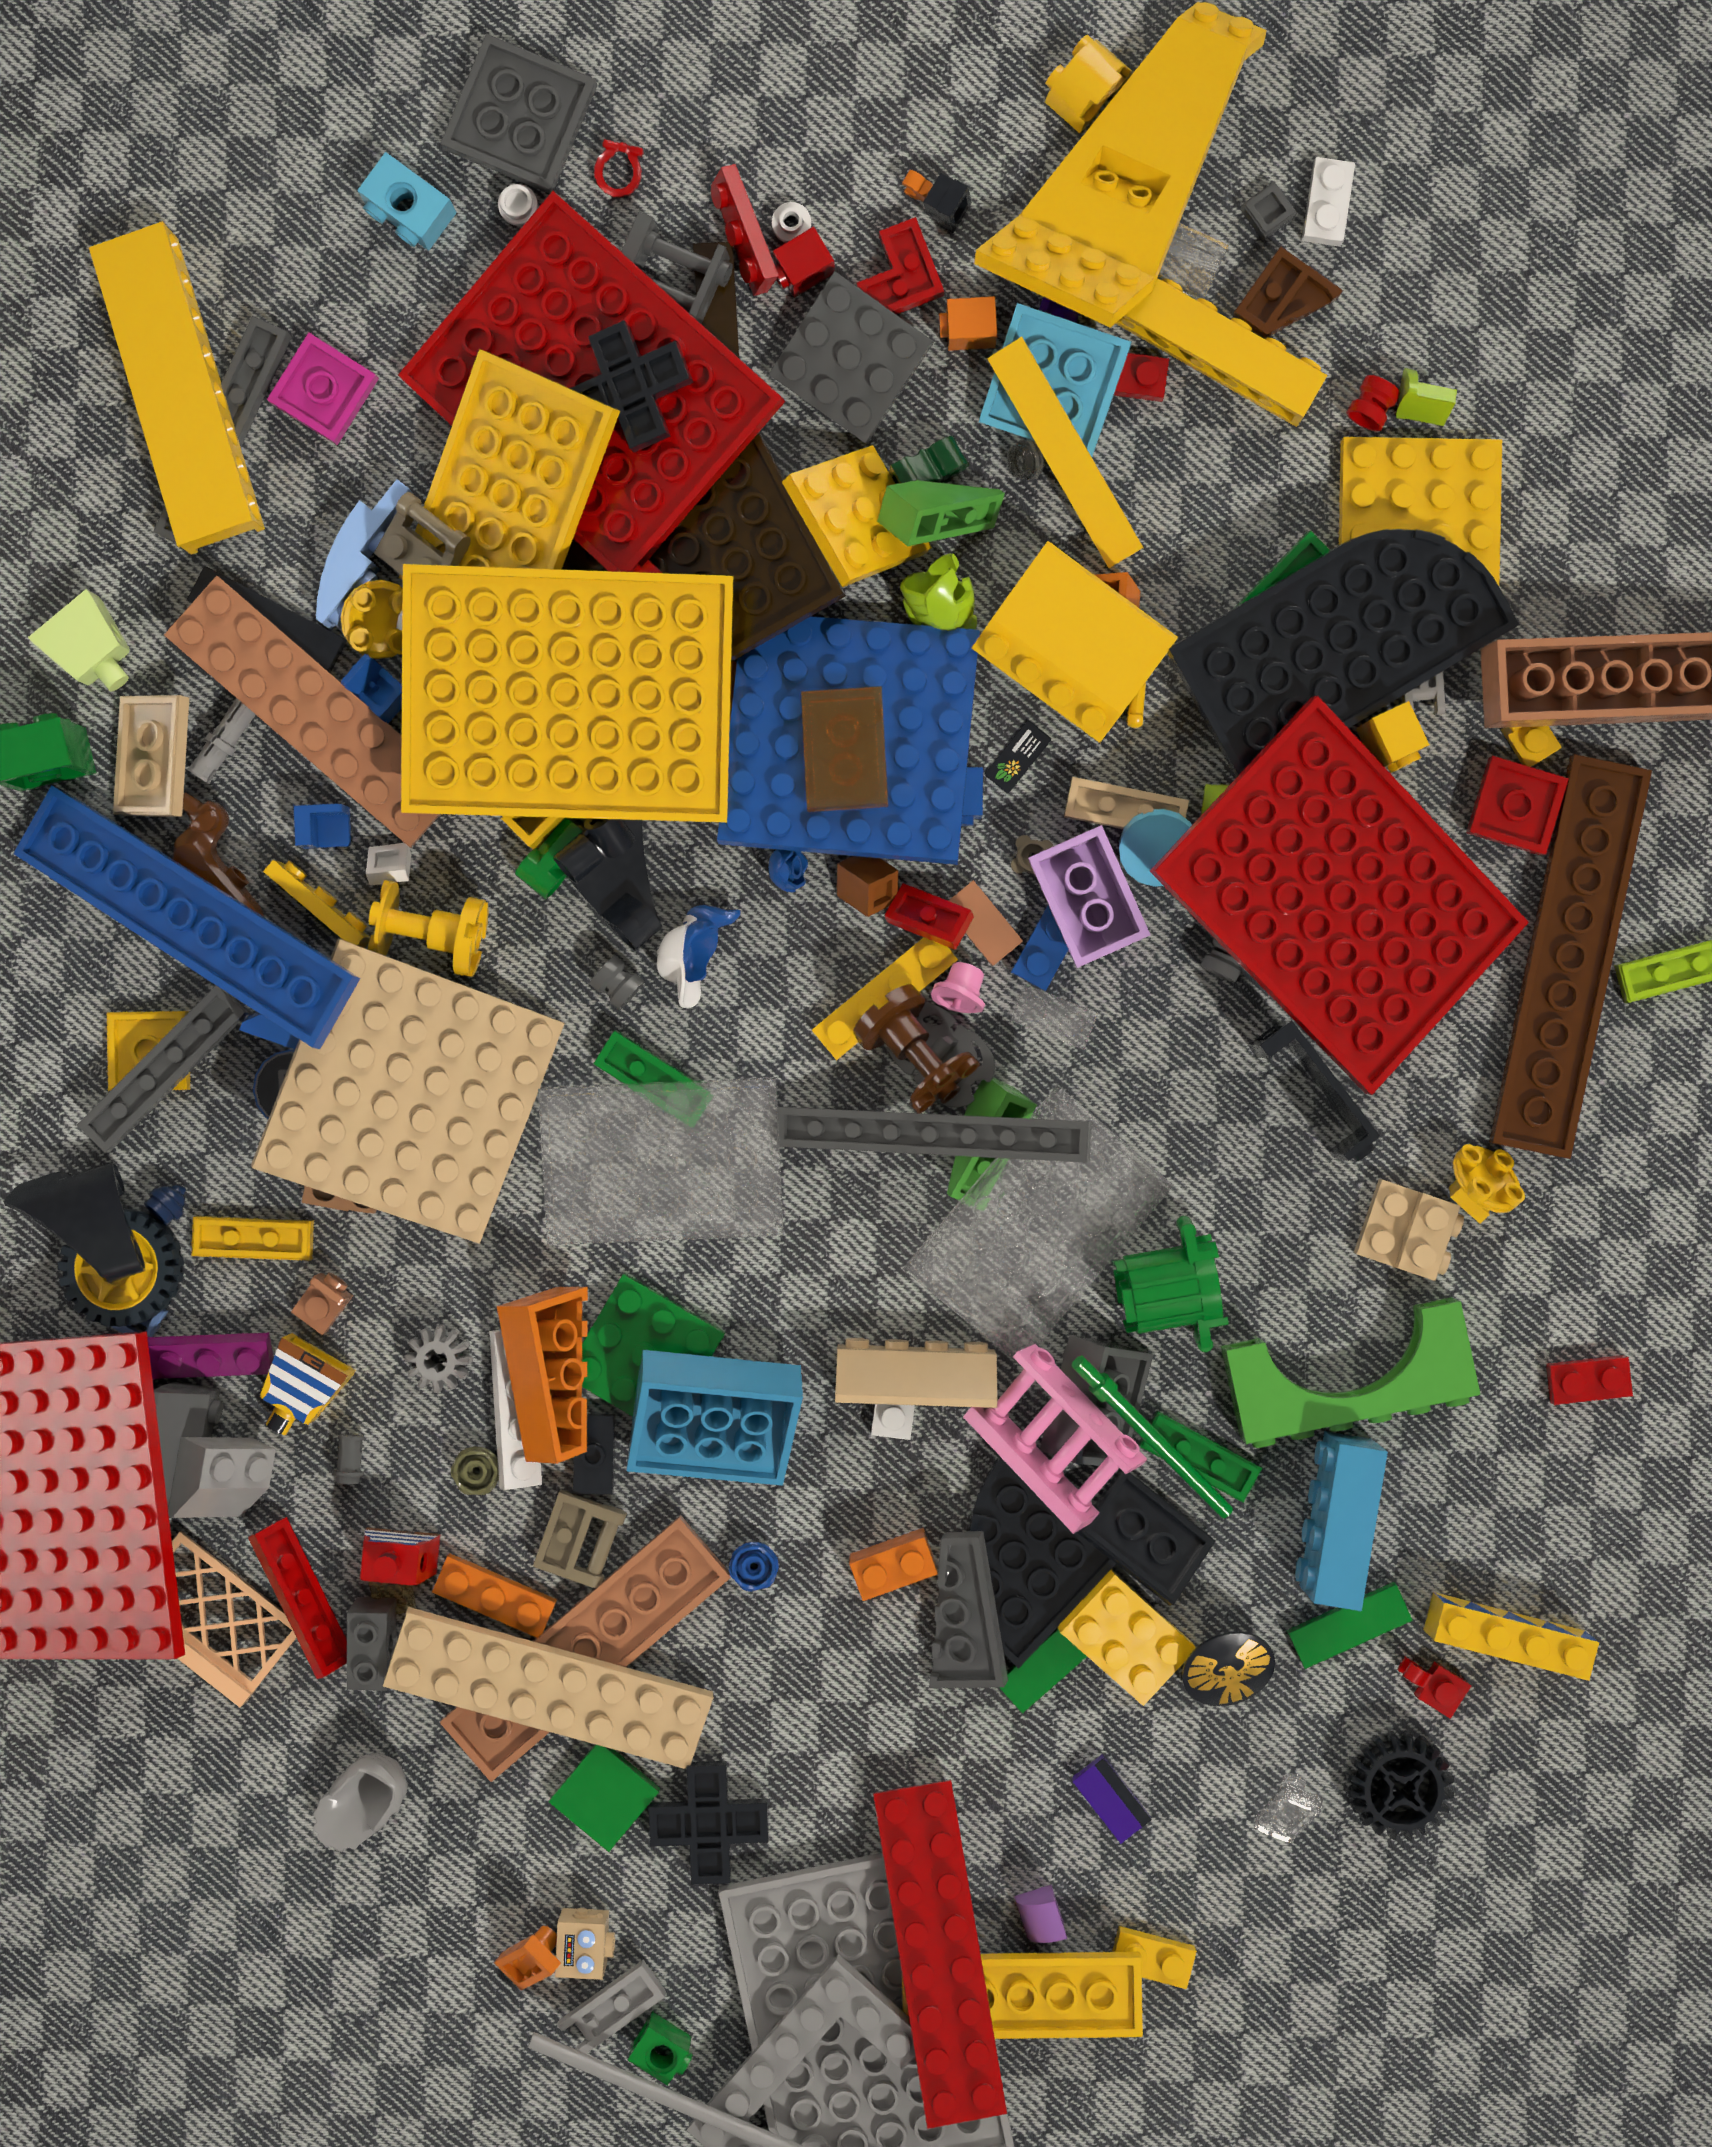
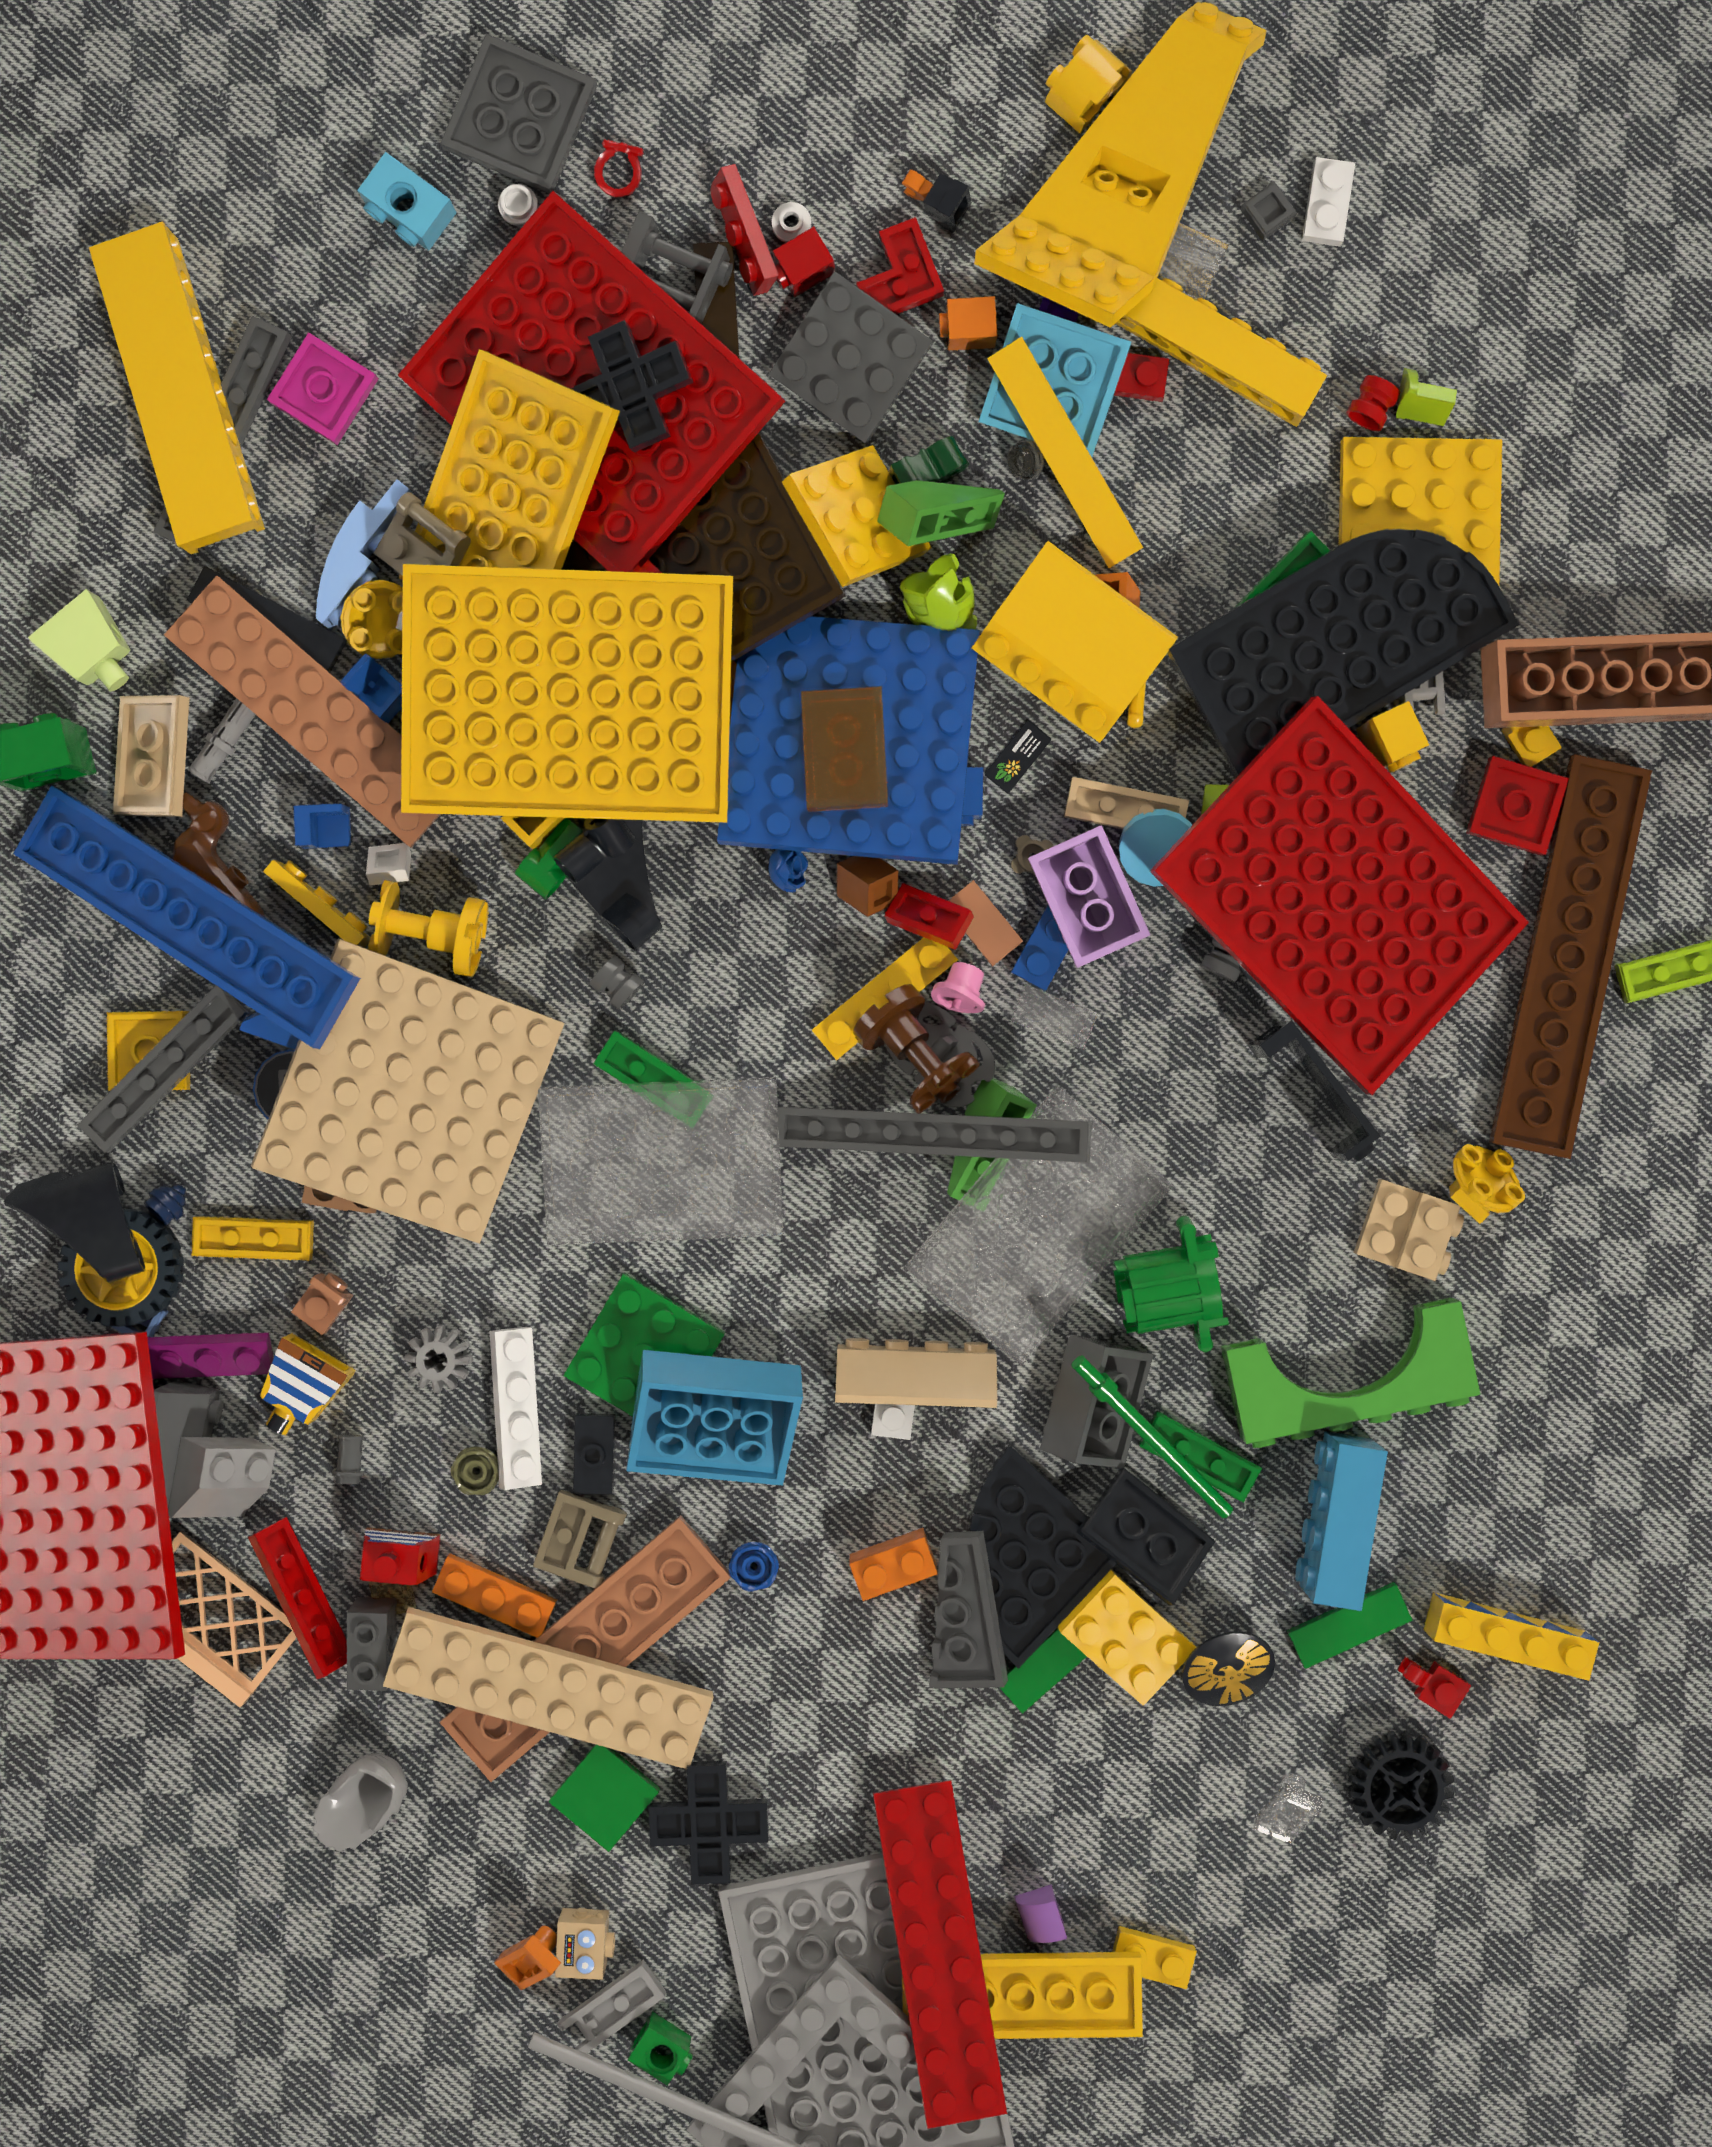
orange wedge [497,1287,588,1464] -> none
hair [657,905,741,1008] -> none
bright pink fence [963,1344,1147,1534] -> none
dark purple tile [1072,1754,1152,1844] -> none
reddish brown wing [1233,247,1343,339] -> none
red plate [1546,1355,1633,1405] -> none

